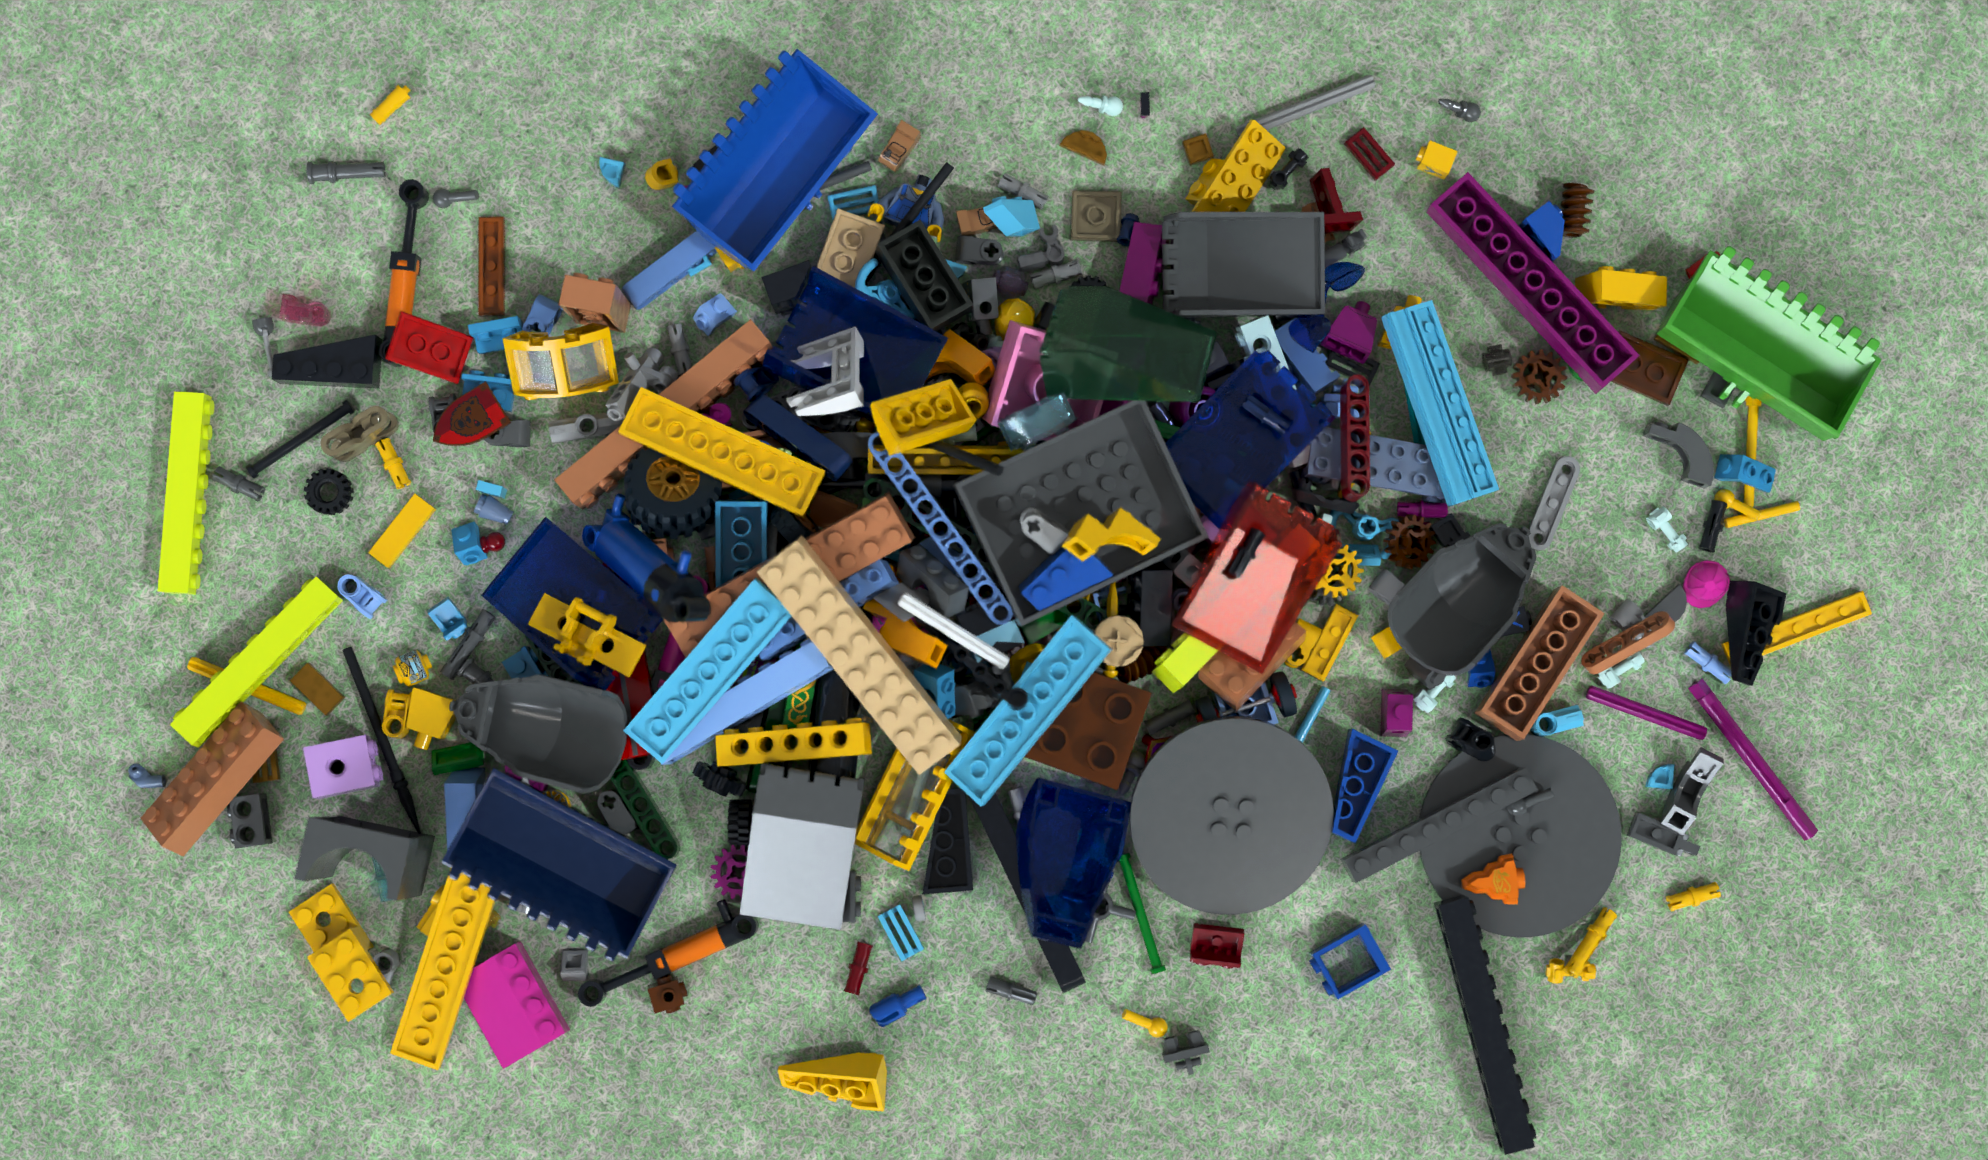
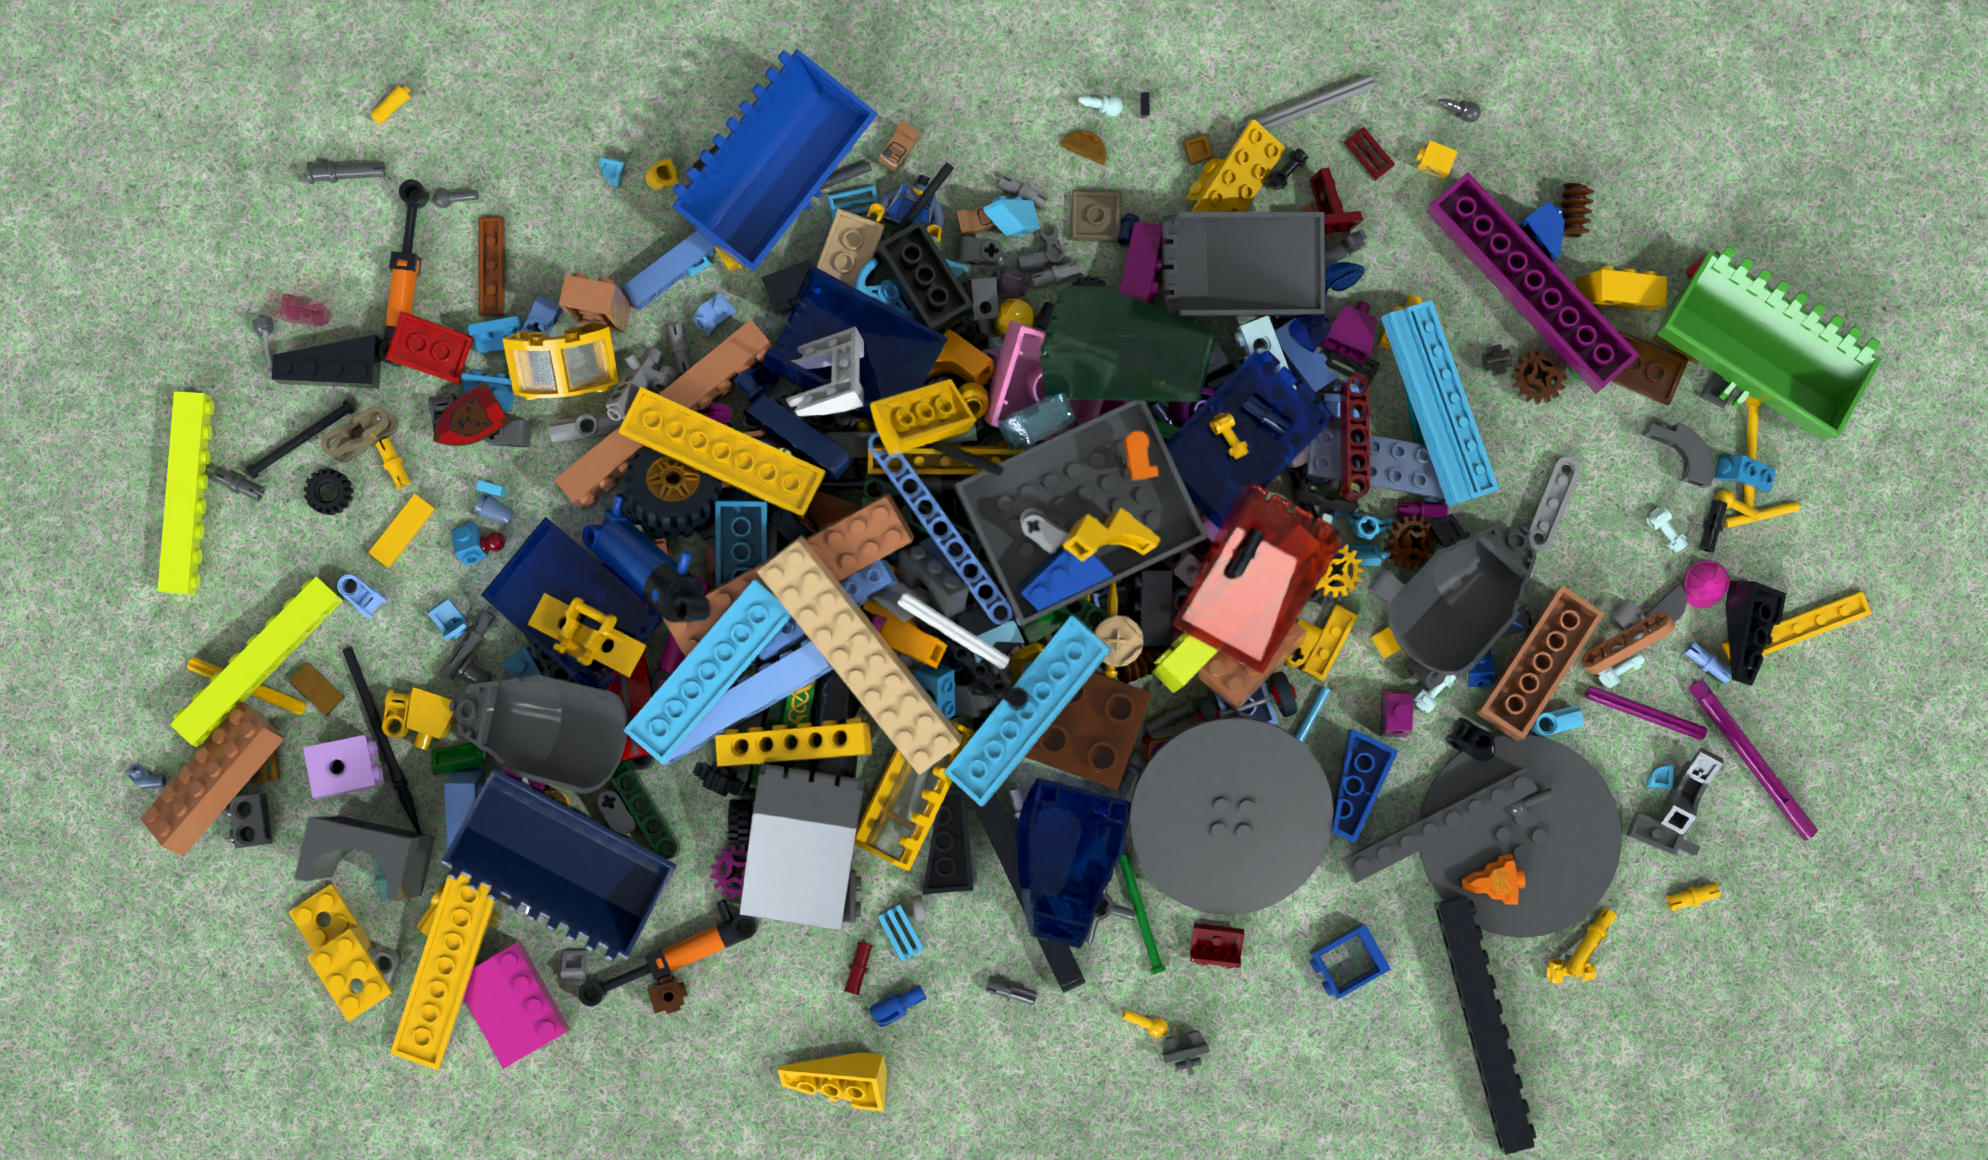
head [392,650,432,686] -> none
none -> orange leg [1124,431,1159,481]
none -> yellow bar [1210,412,1249,460]

